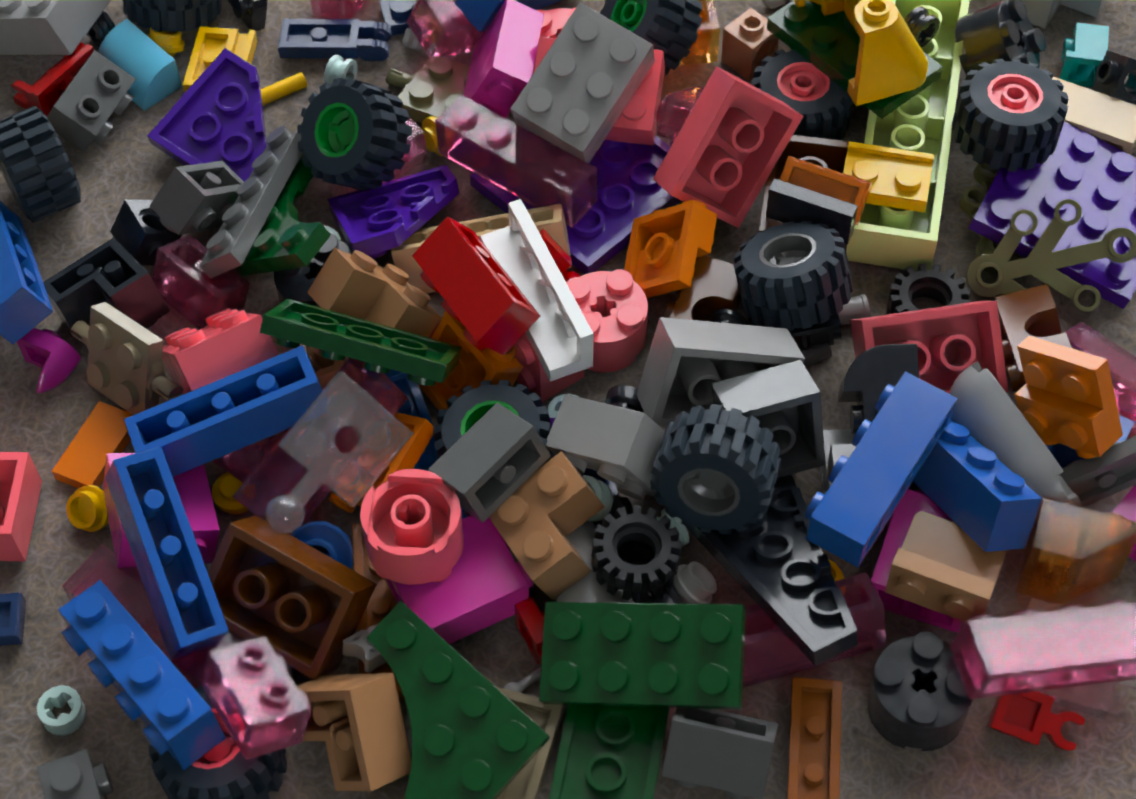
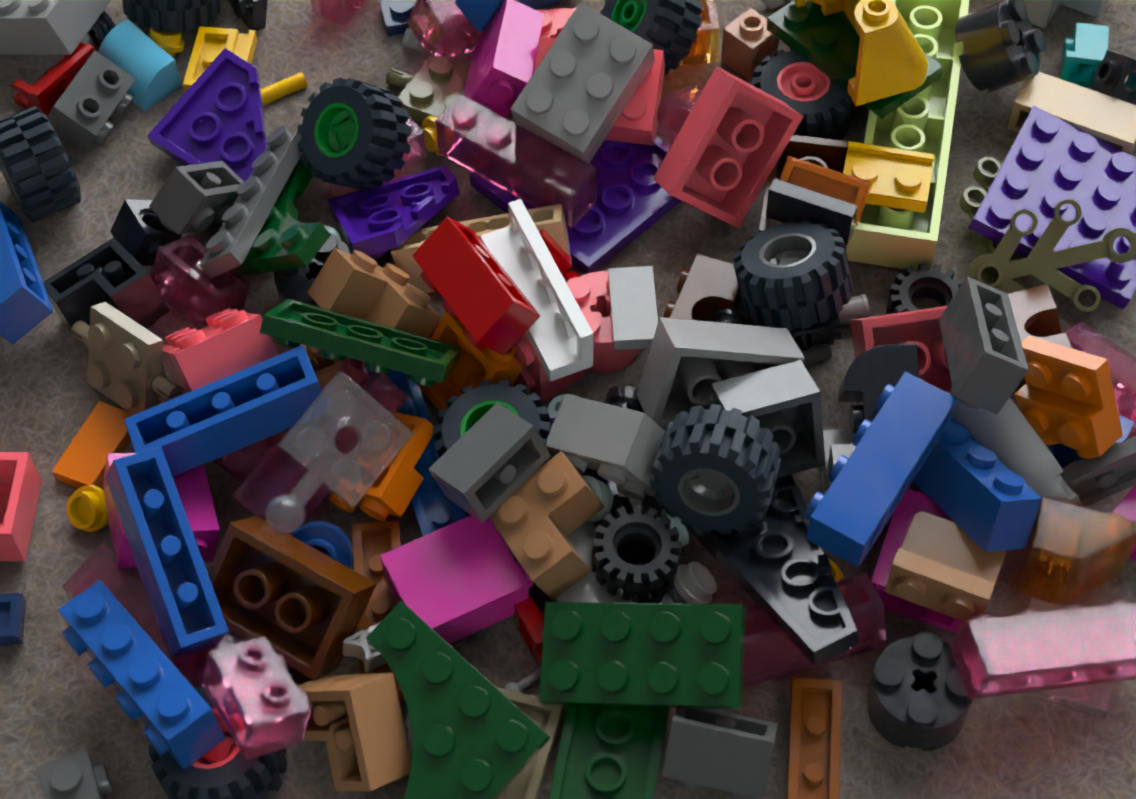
magenta plate [17,328,81,393] -> none
light aqua bush [37,685,86,736] -> none
yellow plate [212,470,259,514] -> none
dark blue hinge [278,19,392,61] -> none
light aqua bush [324,55,357,84] -> none
coral brick [360,469,464,585] -> none
orange plate [624,200,717,298] -> none
black bush [904,6,940,48] -> none
black wheel [952,59,1069,171] -> none
red plate [986,679,1085,750] -> none
none -> tile [608,266,658,350]
none -> dark grey brick [939,276,1029,414]

